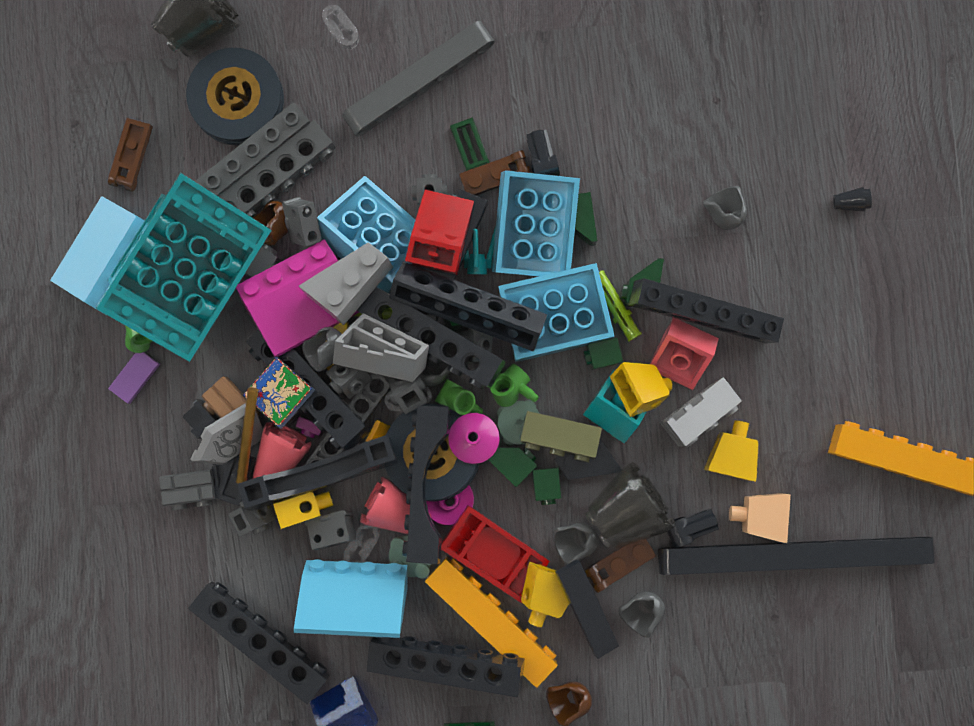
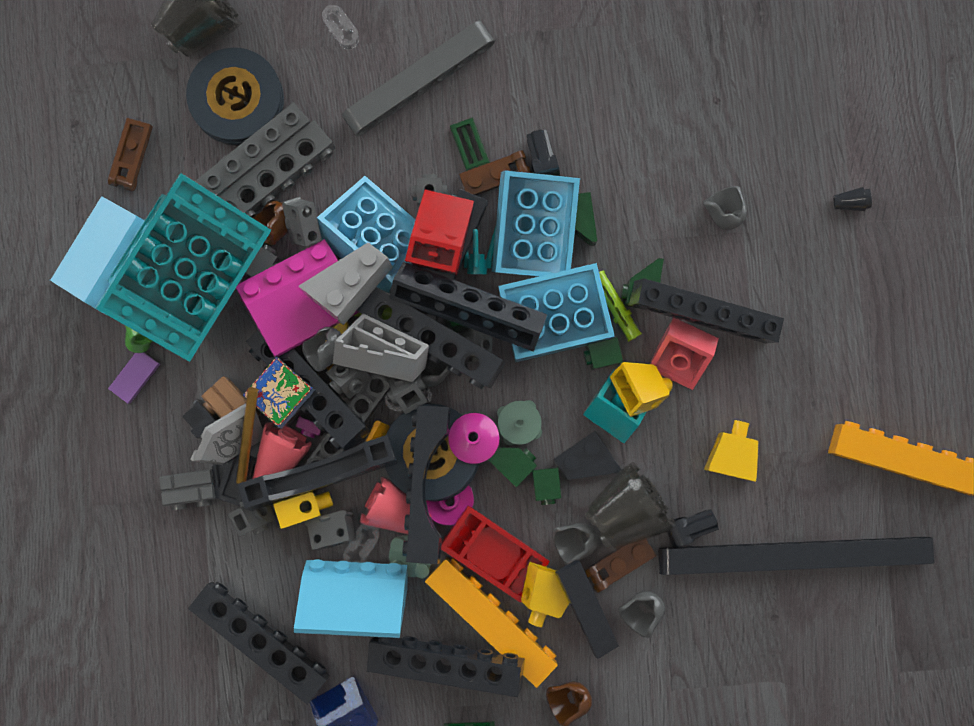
bright green piece [435,379,483,415] -> none
bright green piece [490,364,539,407] -> none
olive brick [520,411,602,463] -> none
light grey wedge [660,377,741,448] -> none
light nougat torso [729,493,791,543] -> none

